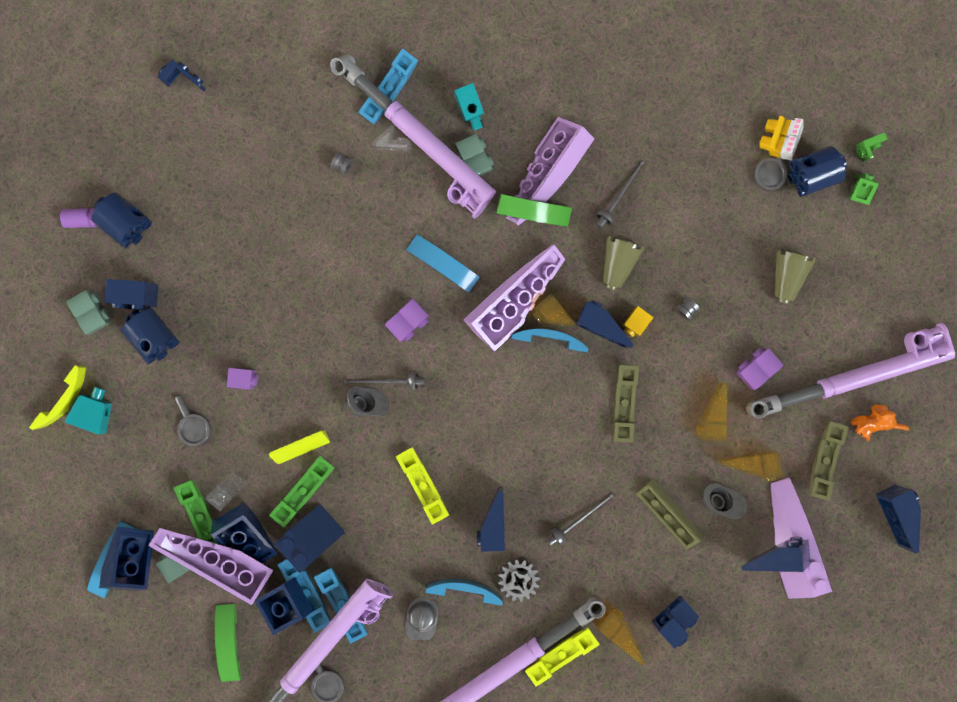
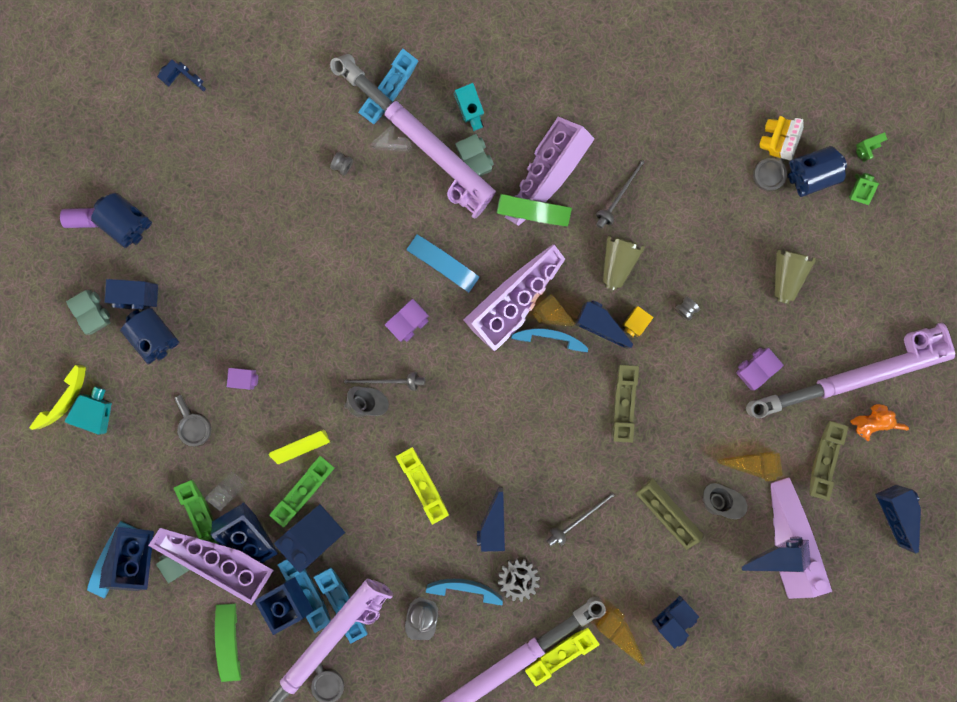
clear yellow slope [696,383,727,441] -> none

